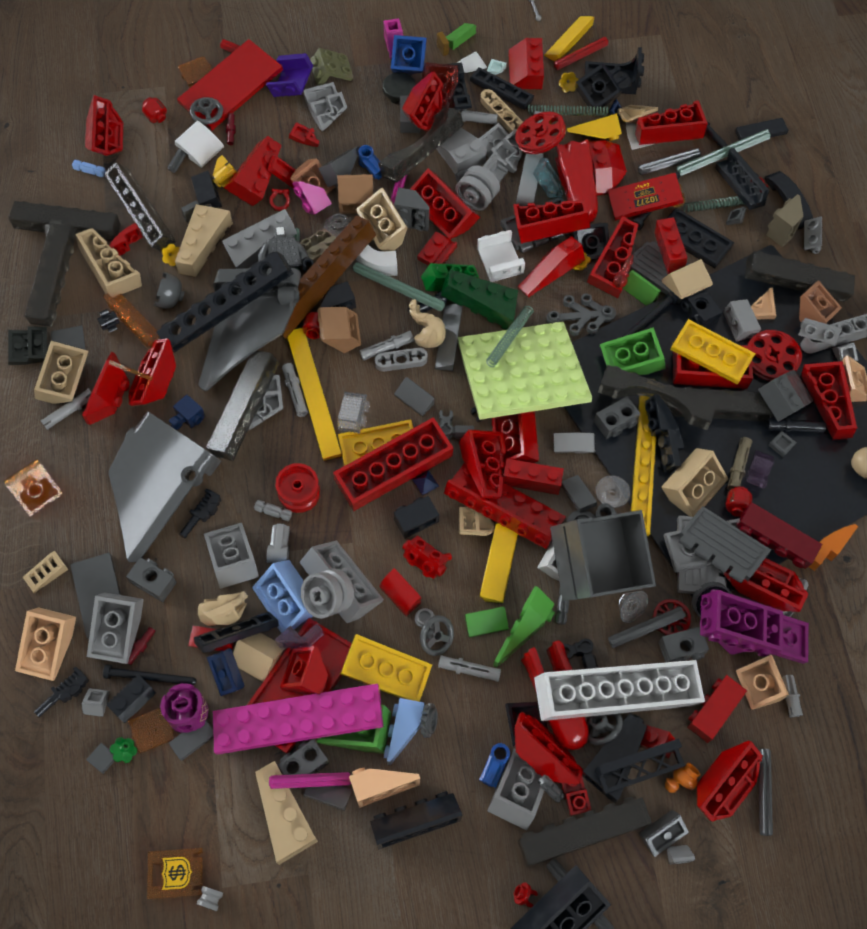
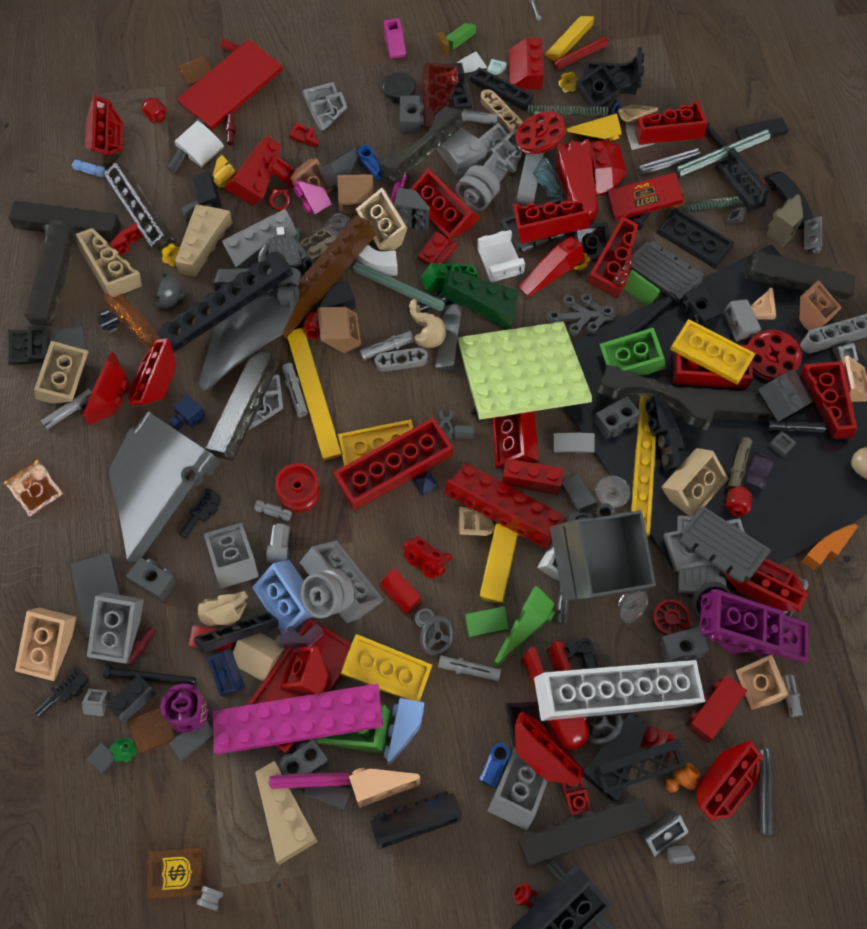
tan slope [23,551,69,593] -> none
clear orange piece [109,360,153,380] -> none
dark grey piece [190,97,223,124] -> none
dark purple panel [266,53,313,97] -> none
olive bracket [310,48,353,86] -> none
clear brick [338,391,370,434] -> none
blue slope [391,35,427,75] -> none
dark grey slope [394,377,435,417] -> none
black brick [394,496,439,539] -> none
red wedge [402,71,443,132] -> none
dark grey gear [420,703,438,738] -> none
red wedge [459,429,506,499] -> none
sand green piece [486,306,534,368] -> none
dark grey axle [538,775,565,803] -> none
dark grey axle [608,607,685,648] -> none
red brick [655,217,688,274] -> none
tan slope [662,259,713,299] -> none
dark red brick [735,502,823,569] -> none
light grey hinge [798,318,842,345] -> none

